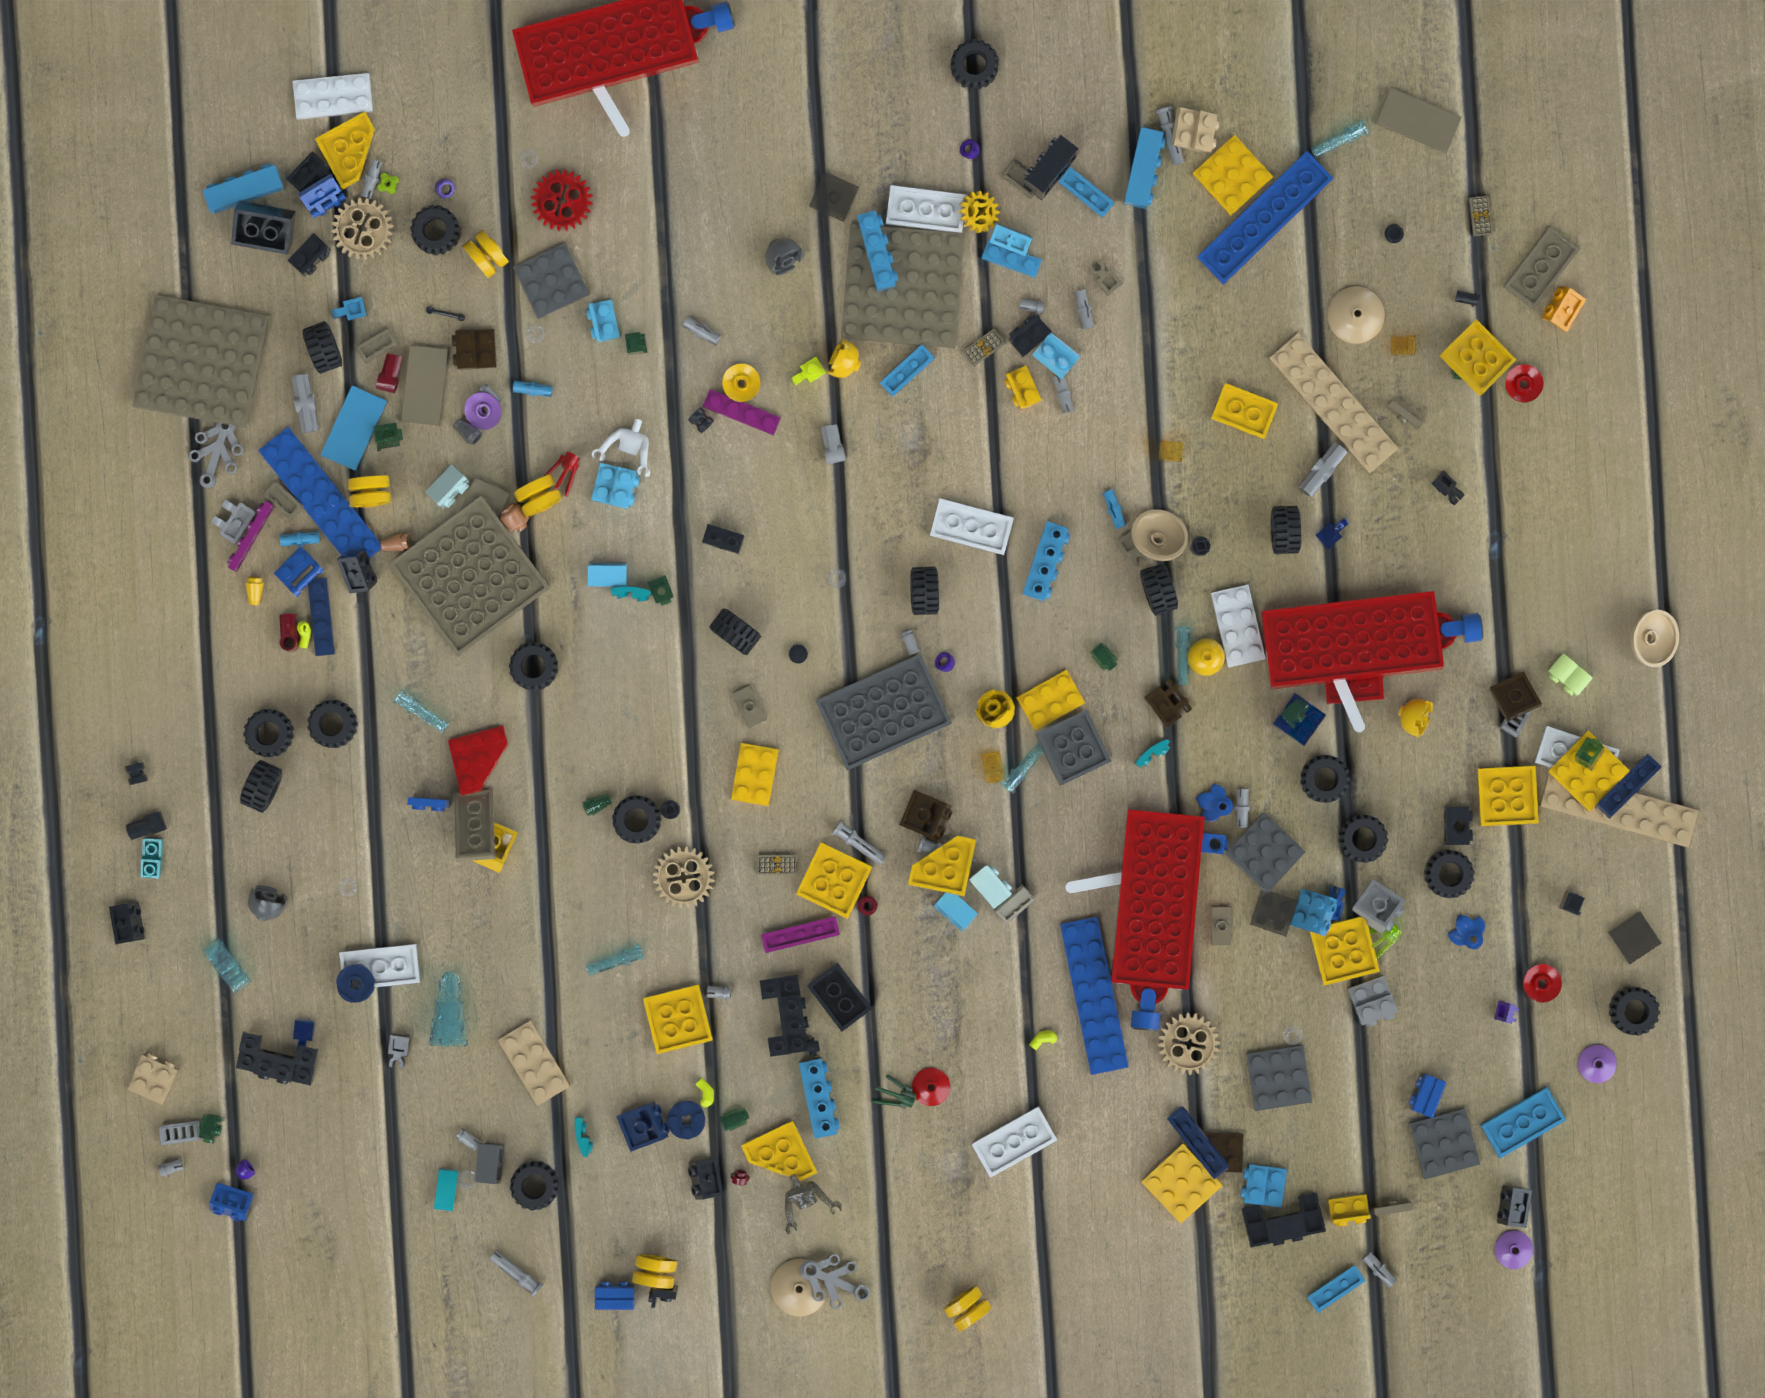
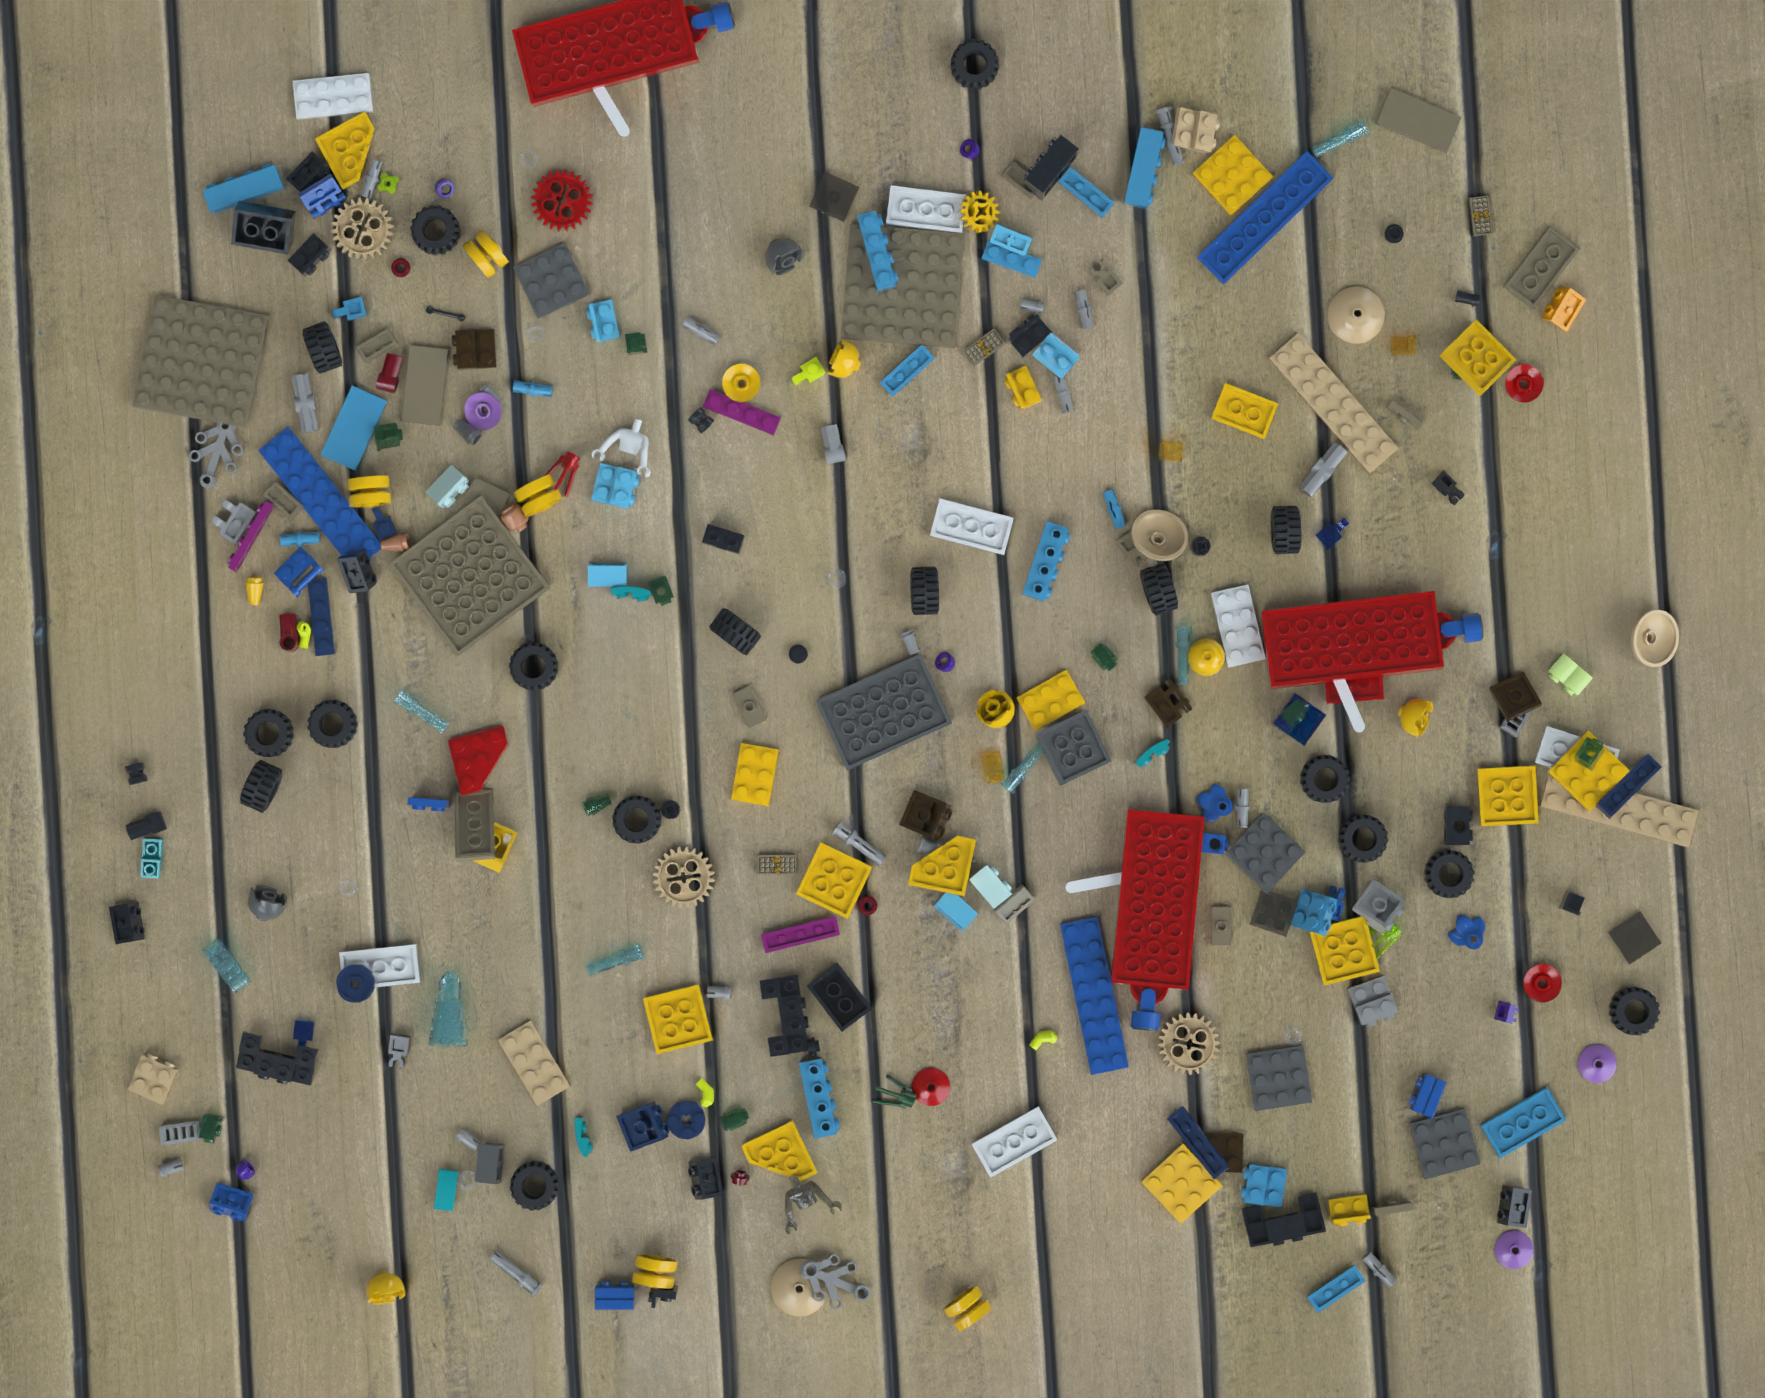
none -> yellow cylinder [366,1271,405,1305]
none -> dark blue plate [372,506,398,541]
none -> dark red plate [391,258,411,278]

